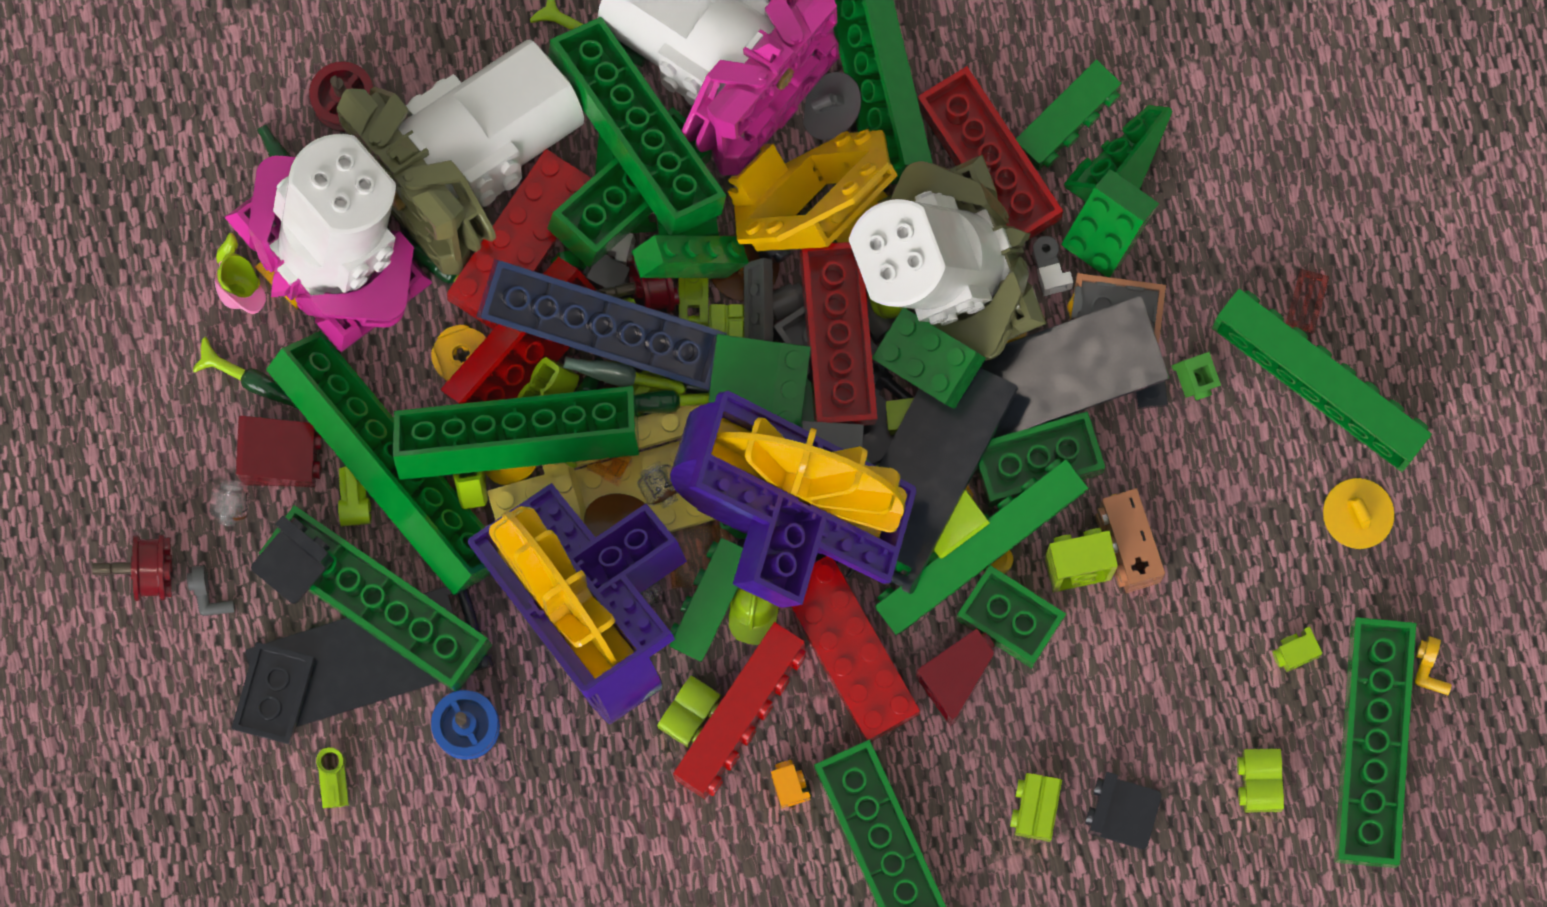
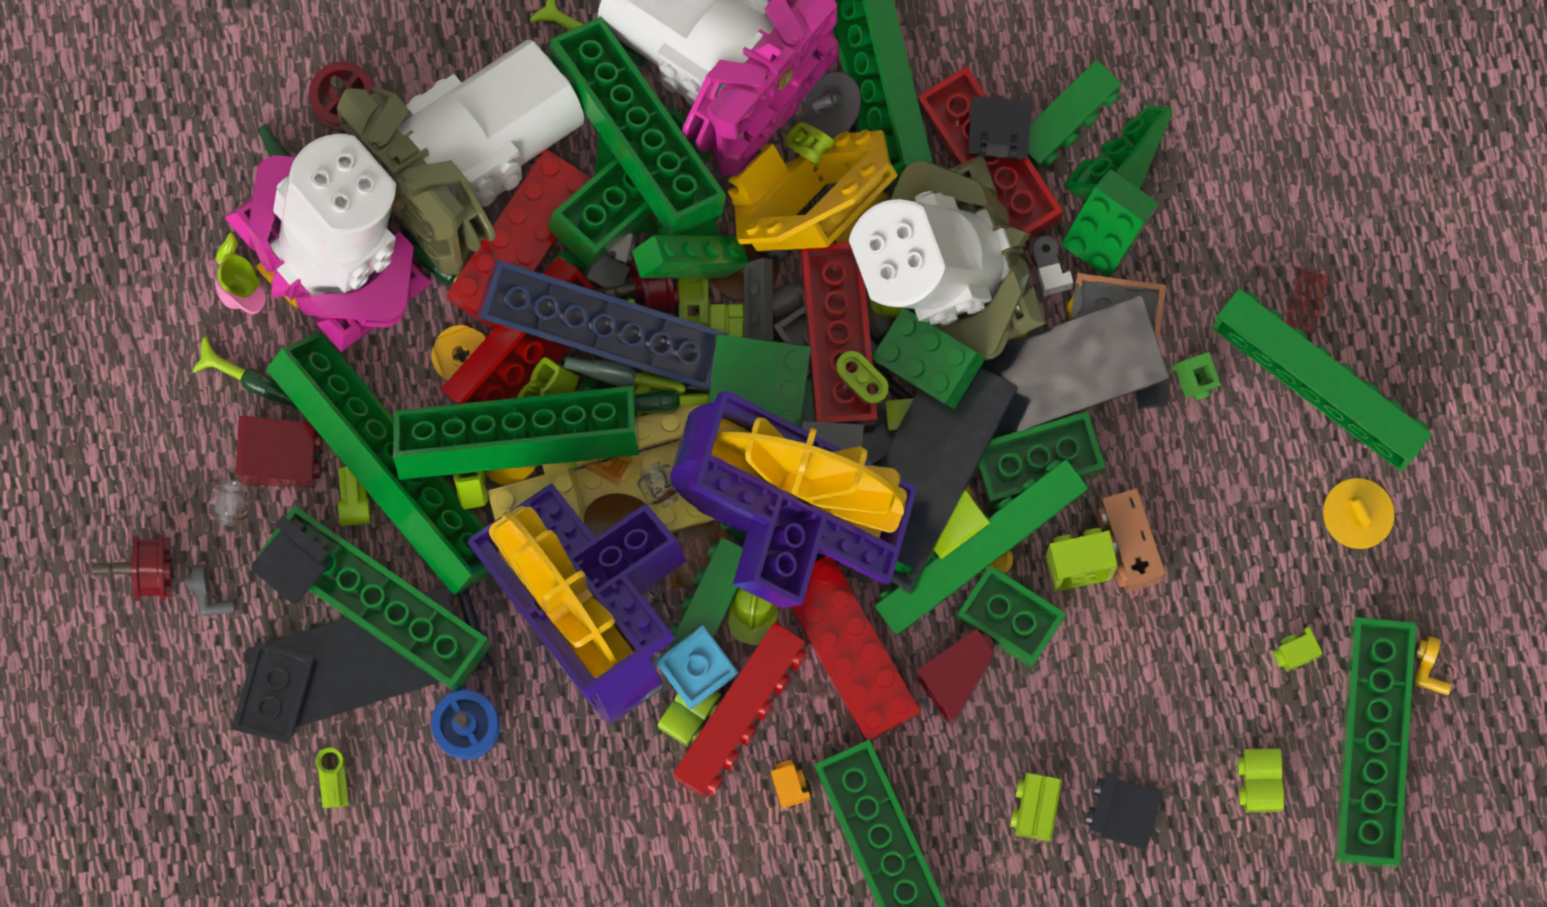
none -> medium azure tile [655,625,740,710]
none -> lime plate [784,122,835,166]
none -> lime plate [836,351,888,405]
none -> black plate [968,96,1032,160]

